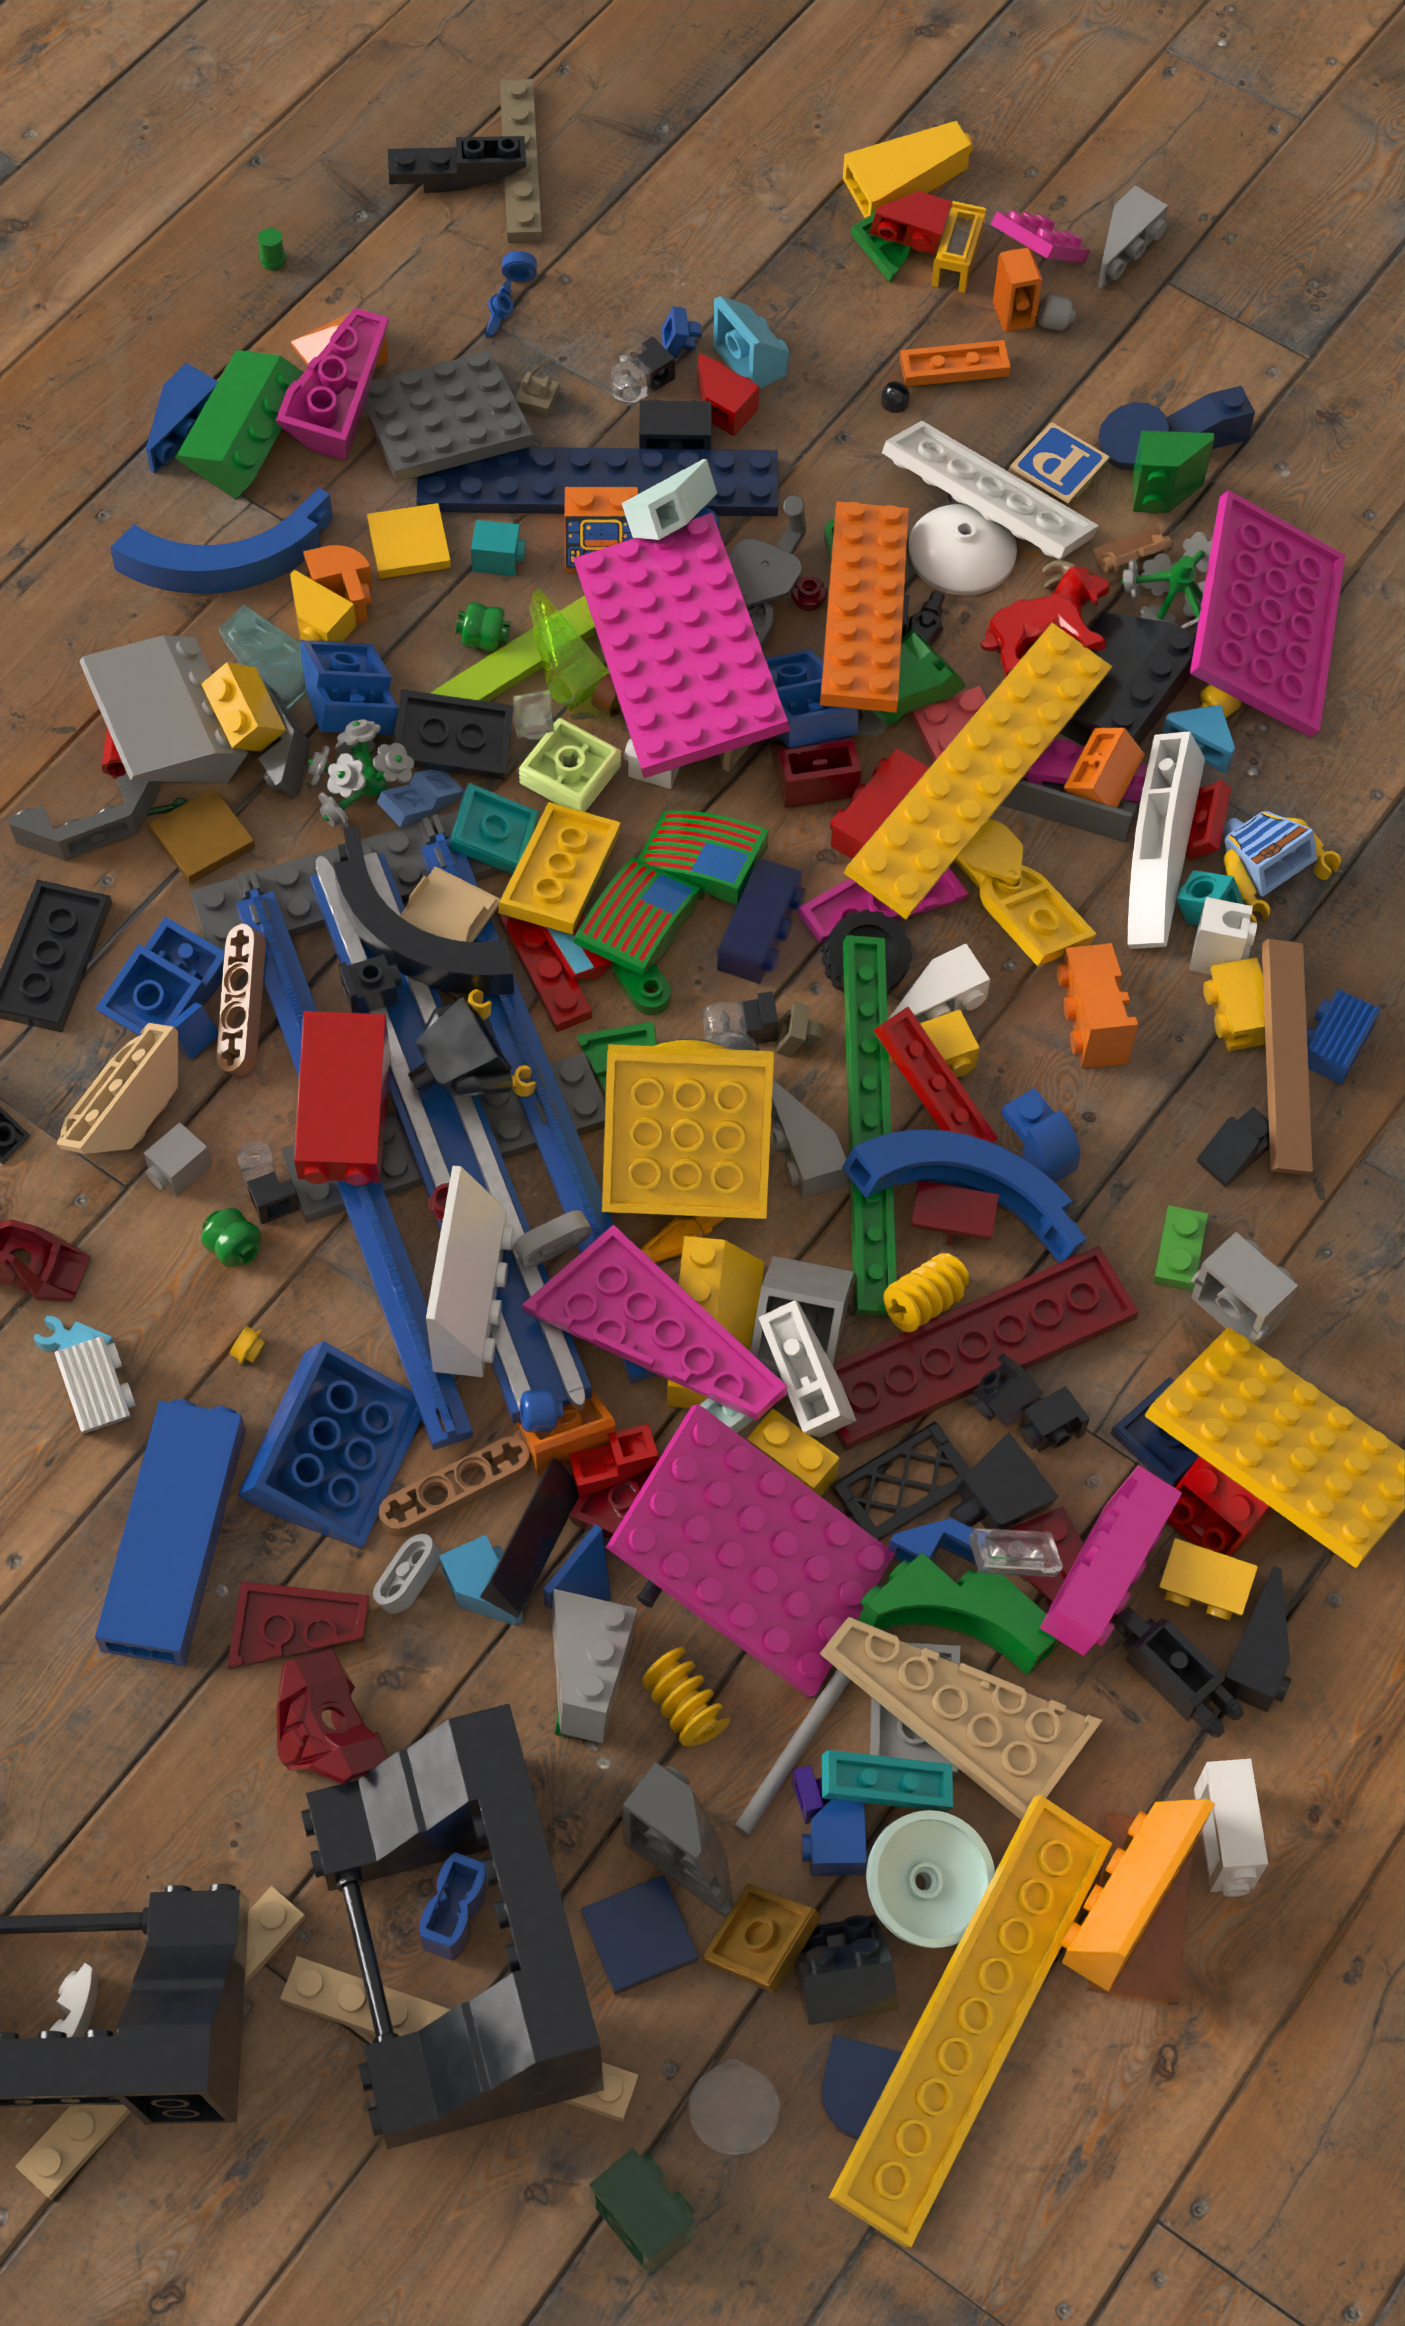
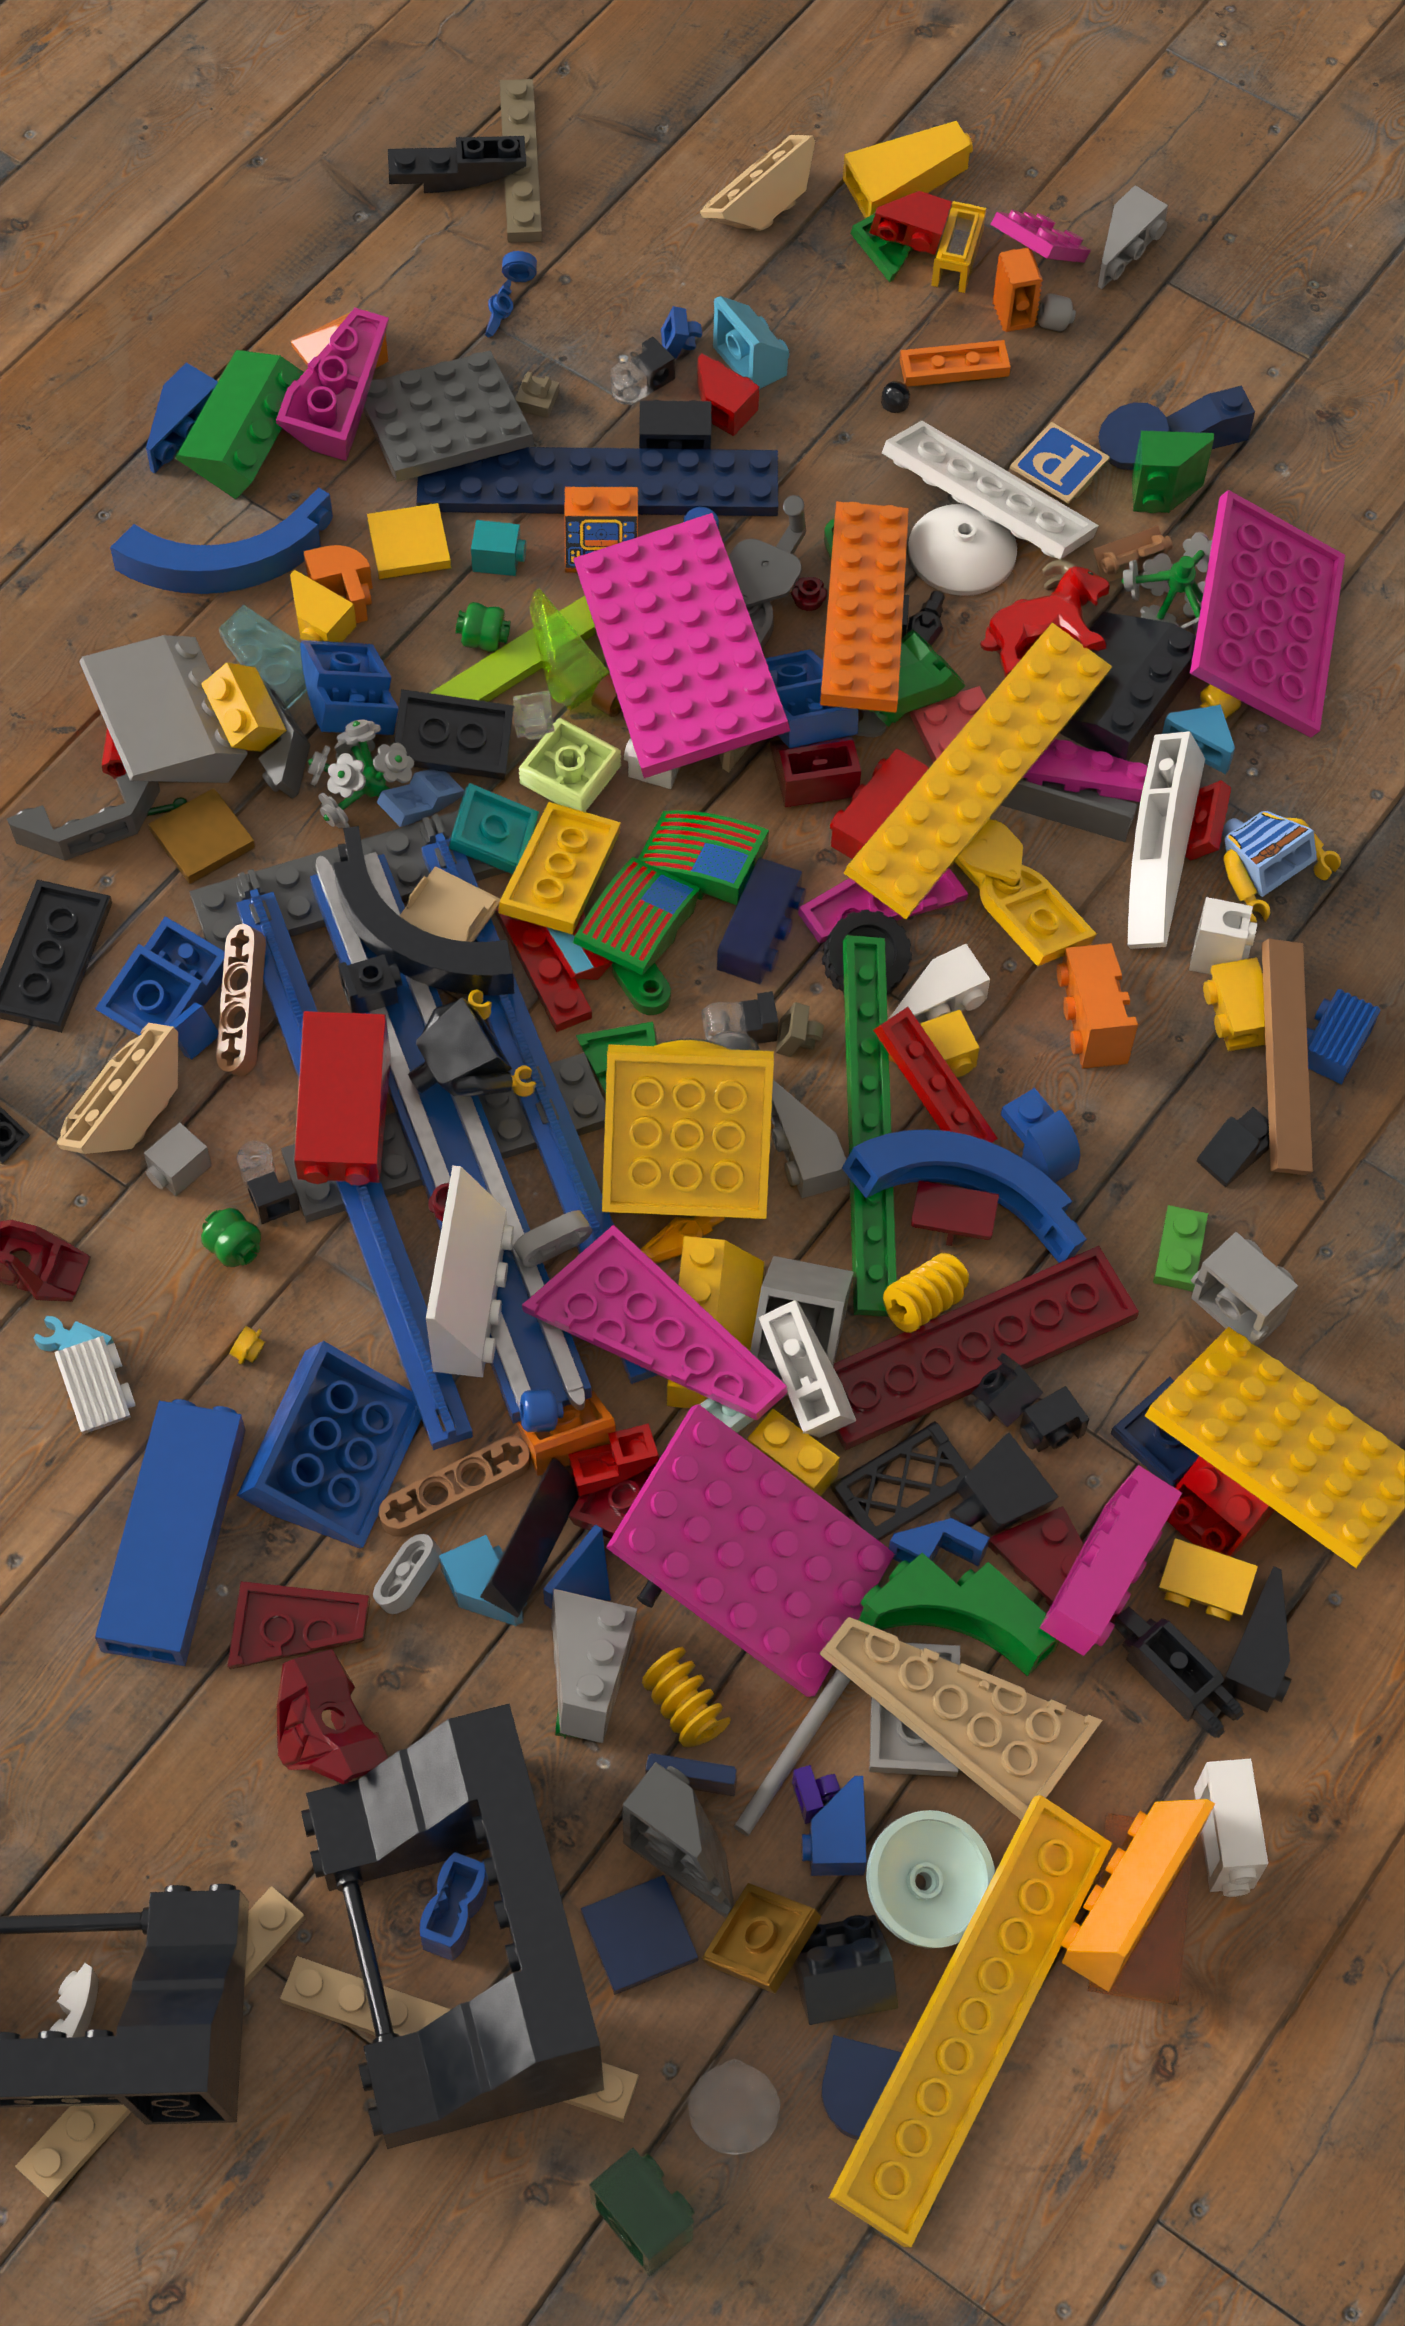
green piece [258,228,286,271] -> none
light aqua slope [622,459,717,540] -> none
teal plate [822,1750,953,1812] -> none
clear plate [969,1528,1063,1577] -> none
orange hinge [1064,728,1145,808] -> none
teal brick [1176,870,1244,926] -> none
none -> dark blue tile [645,1753,737,1796]
none -> tan wedge [700,135,815,231]

